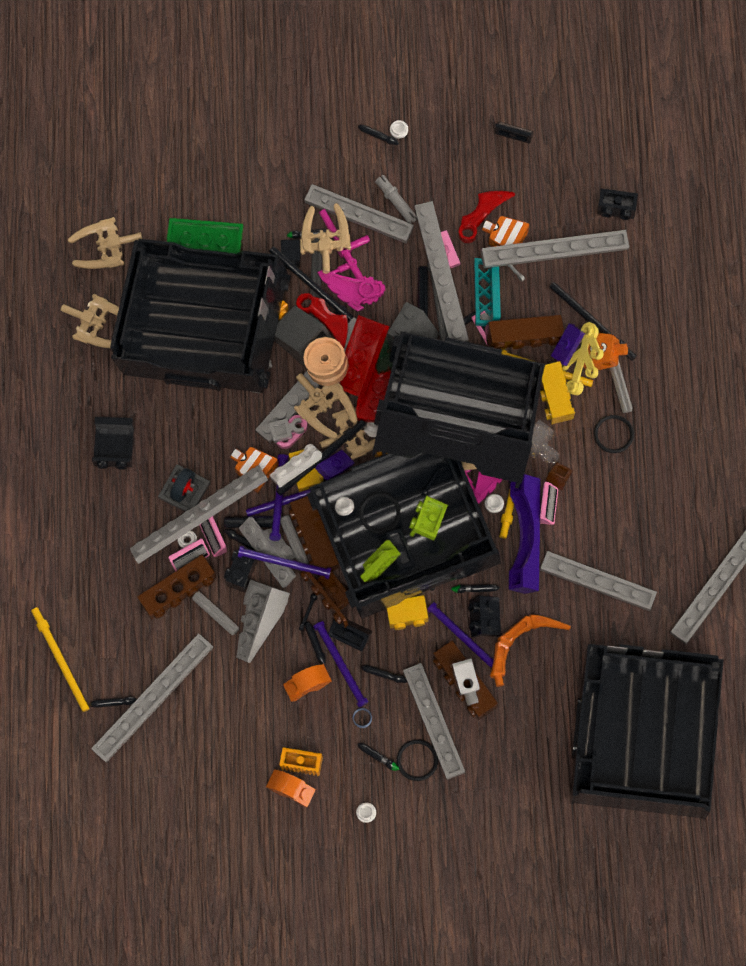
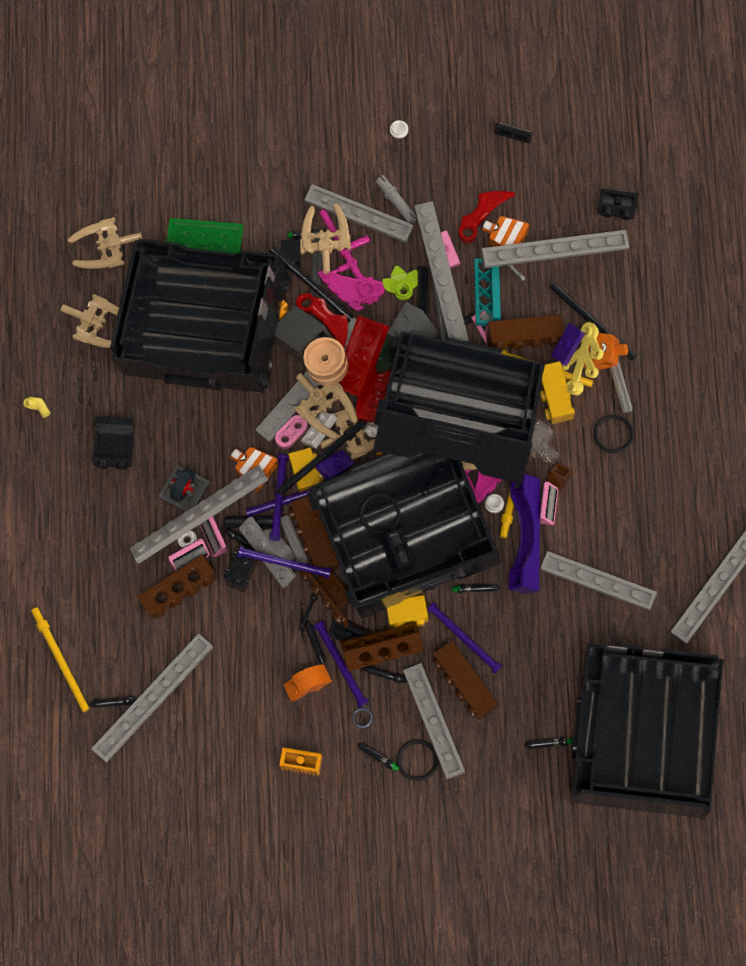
light grey axle [192,591,239,635] -> none
light grey wedge [236,580,290,663] -> none
orange brick [266,769,316,807] -> none
light grey plate [269,418,304,443] -> none
white plate [270,444,322,487] -> none
white plate [335,497,354,516] -> none
white plate [356,803,376,823] -> none
black piece [358,124,399,145] -> none
lime bracket [360,540,401,582] -> none
lime bracket [409,496,448,541] -> none
torso [450,659,480,706] -> none
black bracket [468,596,501,638] -> none
orange animal [490,614,571,687] -> none
none -> light yellow arm [23,397,51,418]
none -> white plate [301,412,337,448]
none -> reddish brown brick [340,622,424,671]
none -> lime plate [382,266,418,301]
none -> black piece [524,737,573,749]

